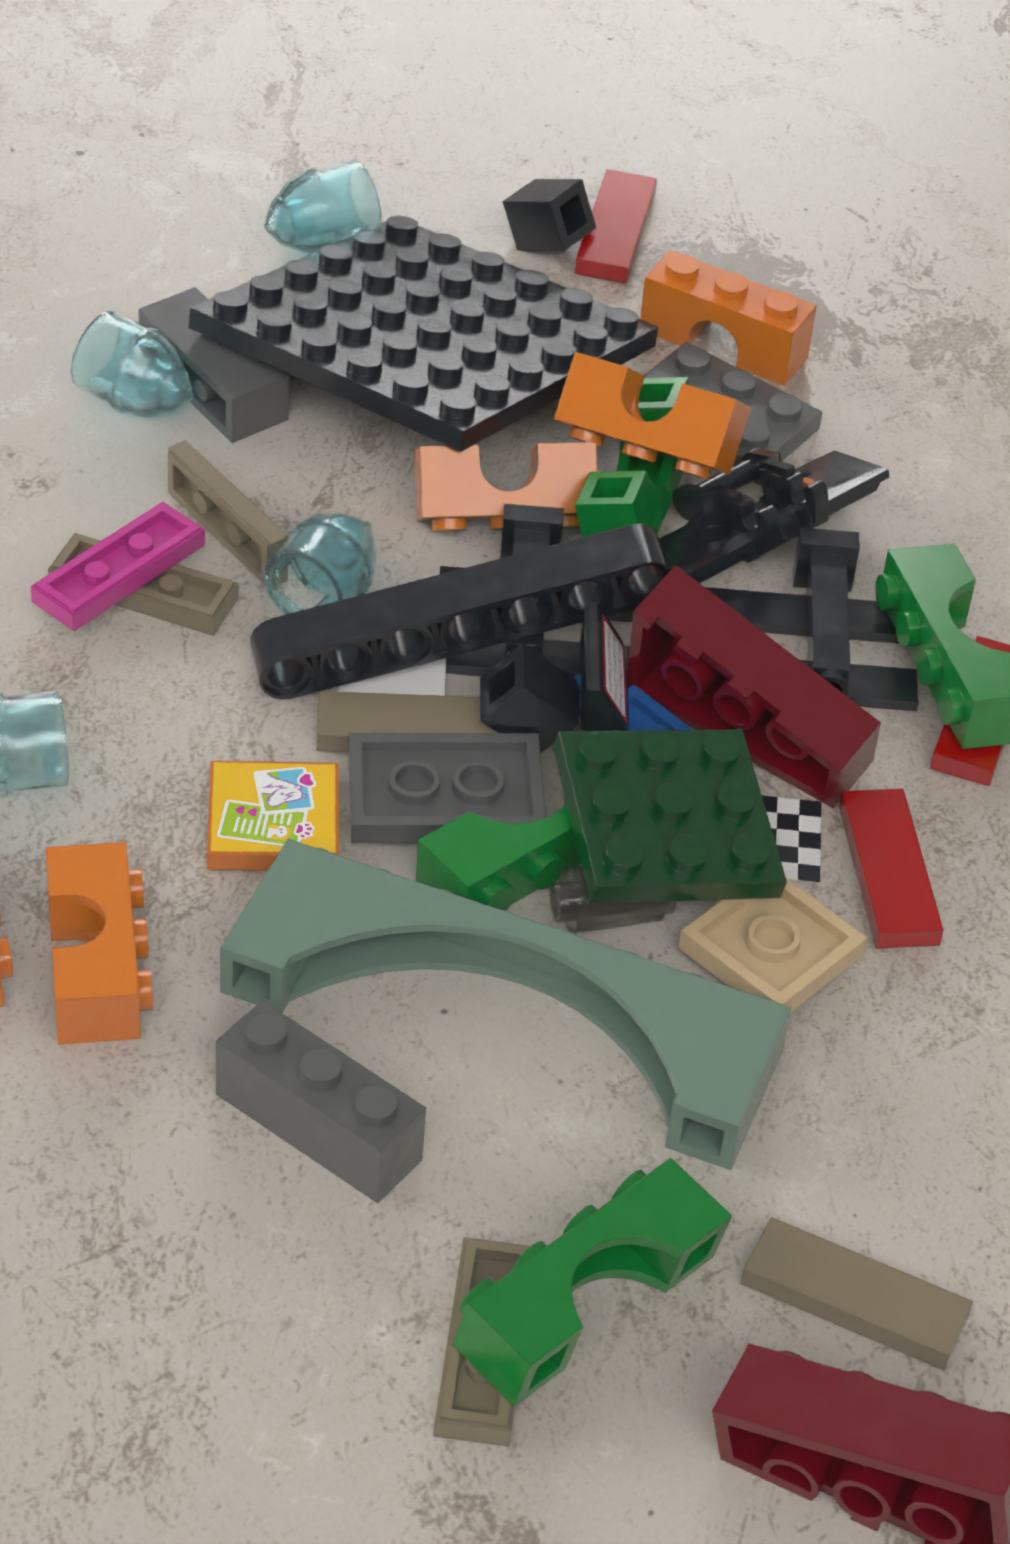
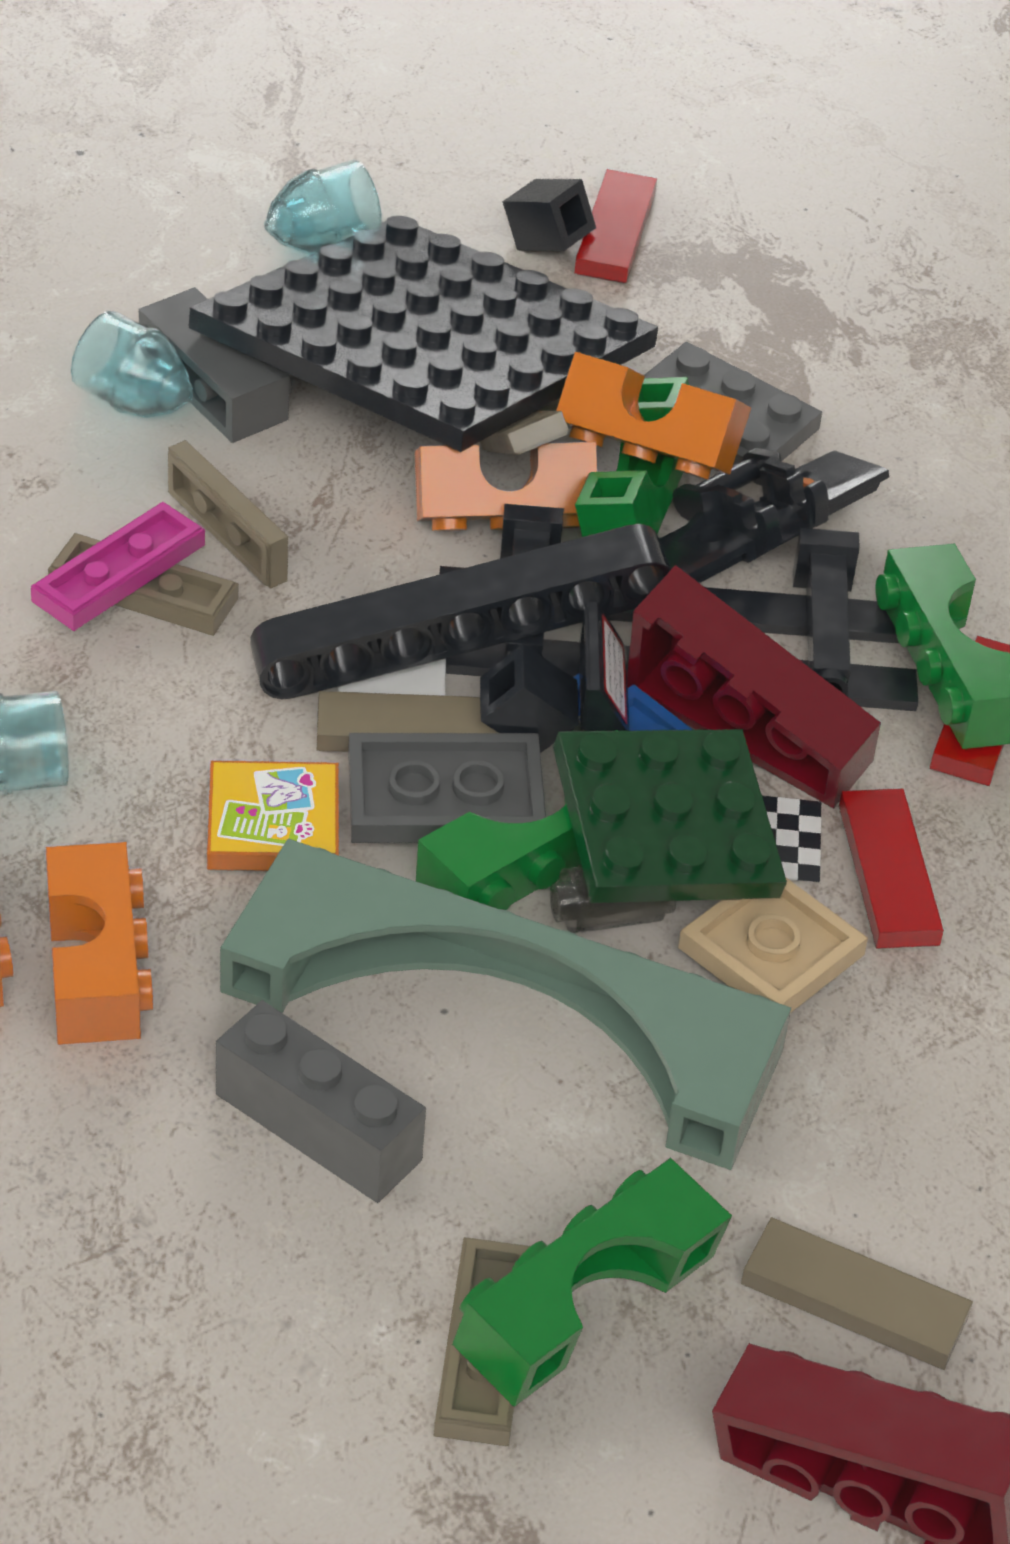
clear light blue helmet [264,514,377,615] -> none
orange arch [640,250,817,386] -> none
none -> dark tan tile [480,410,569,455]

